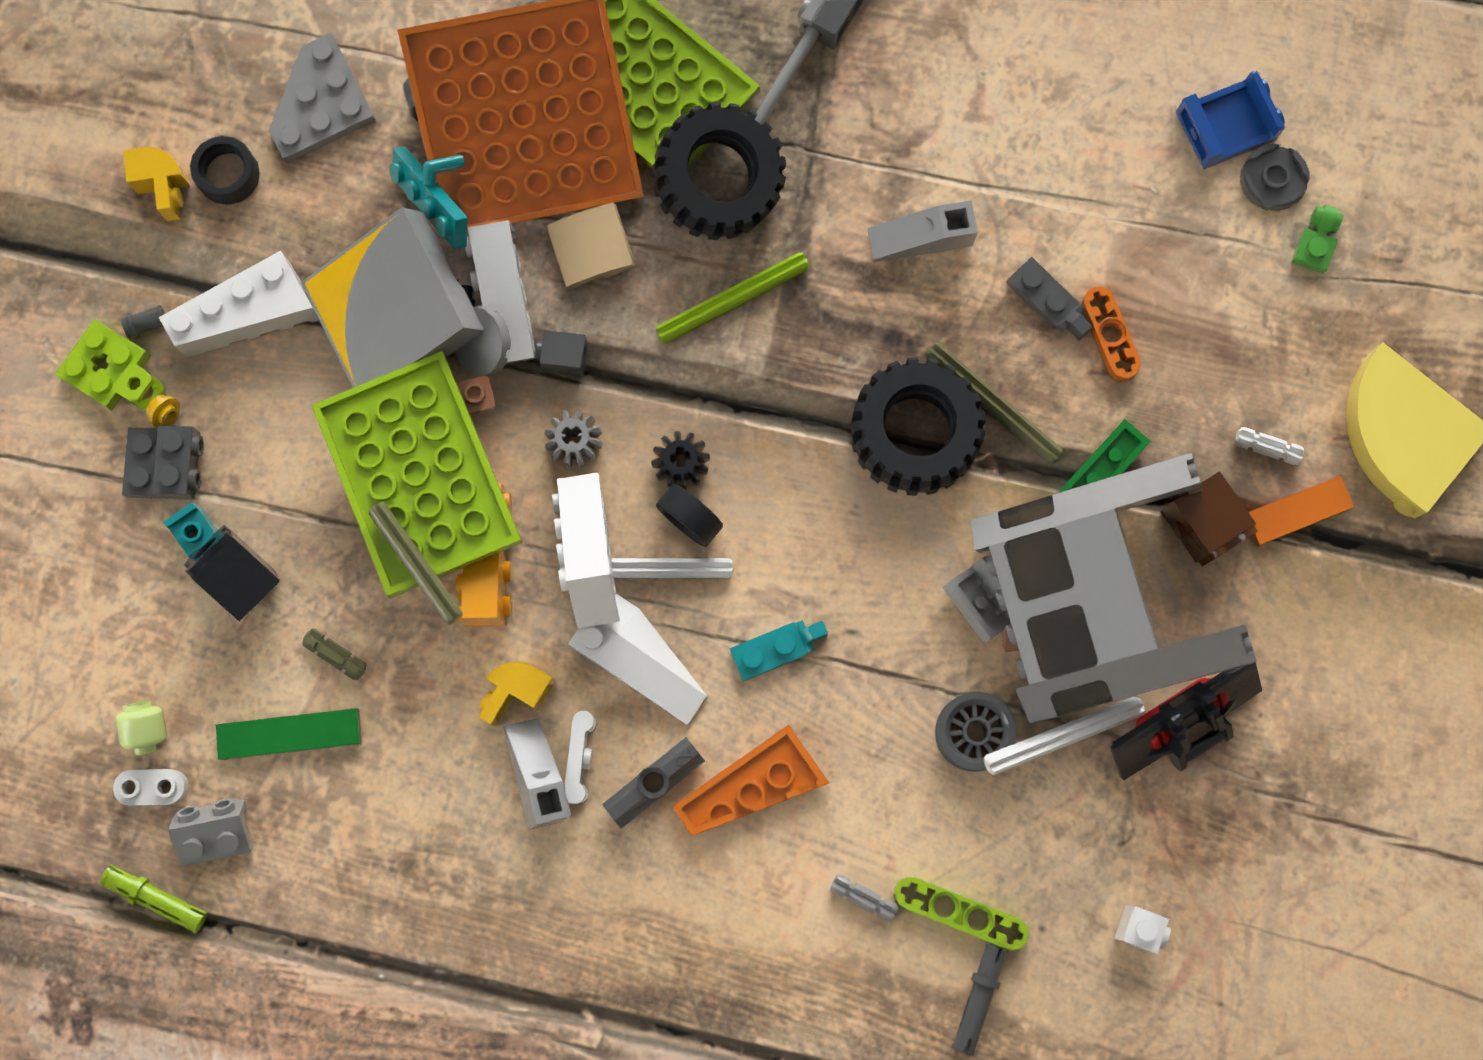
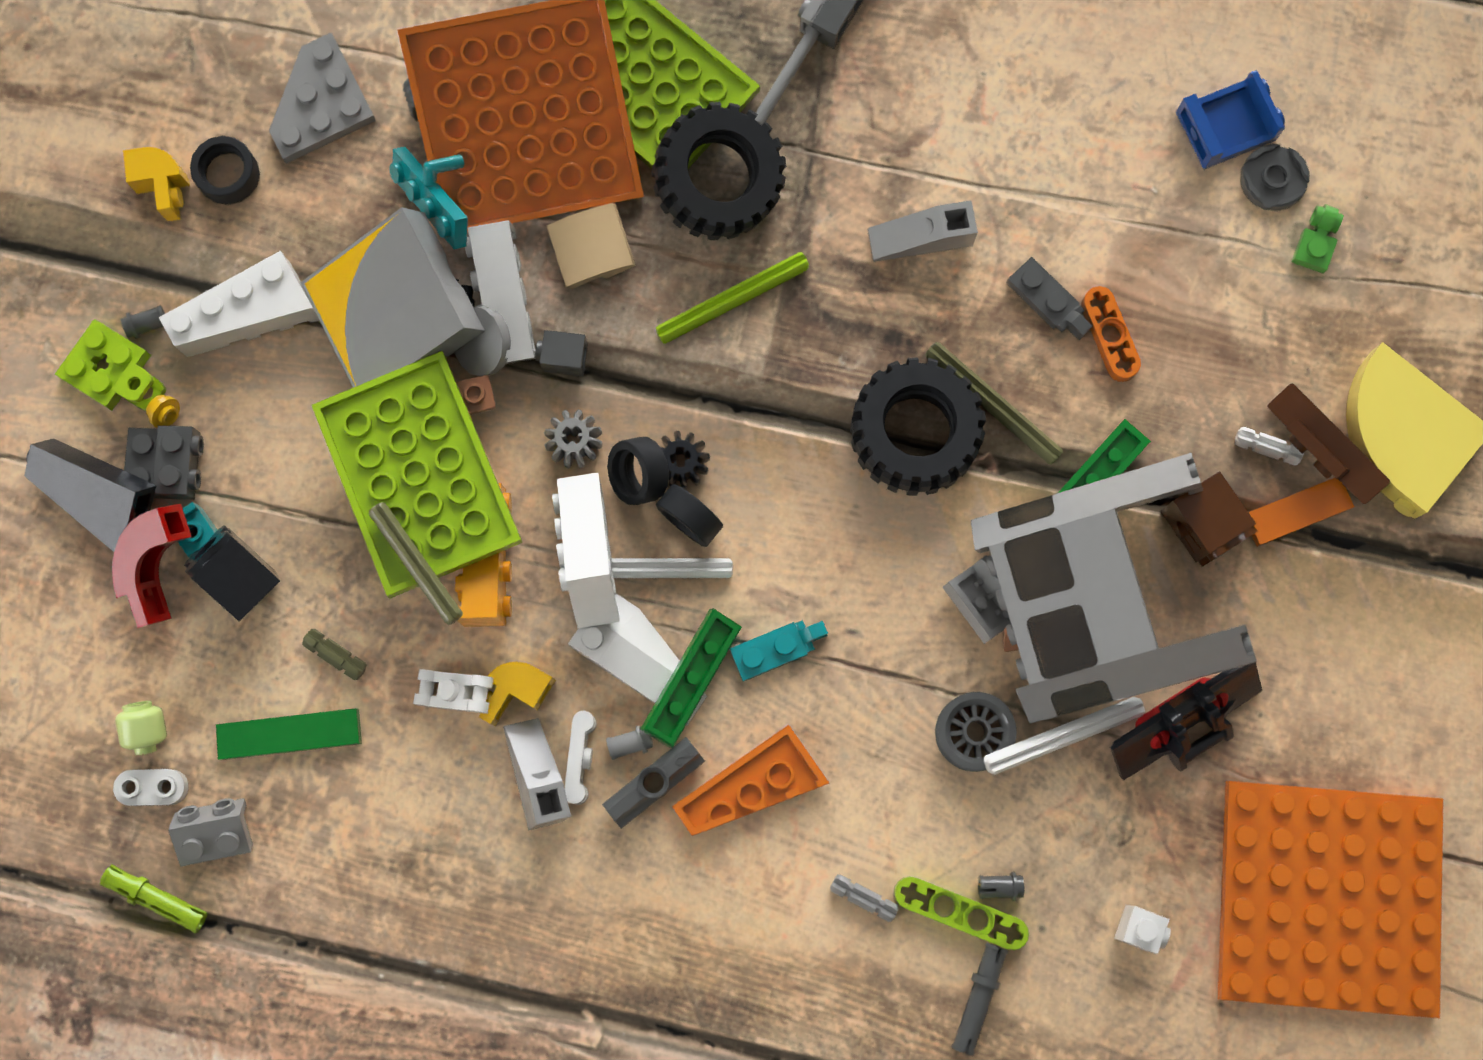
none -> slope [24,438,157,552]
none -> arch [112,504,192,628]
none -> white plate [413,669,494,714]
none -> light grey pin [606,725,653,760]
none -> black tyre [607,437,669,505]
none -> green tile [640,608,742,748]
none -> dark grey pin [978,872,1024,901]
none -> orange plate [1218,781,1443,1018]
none -> reddish brown bracket [1267,383,1390,504]

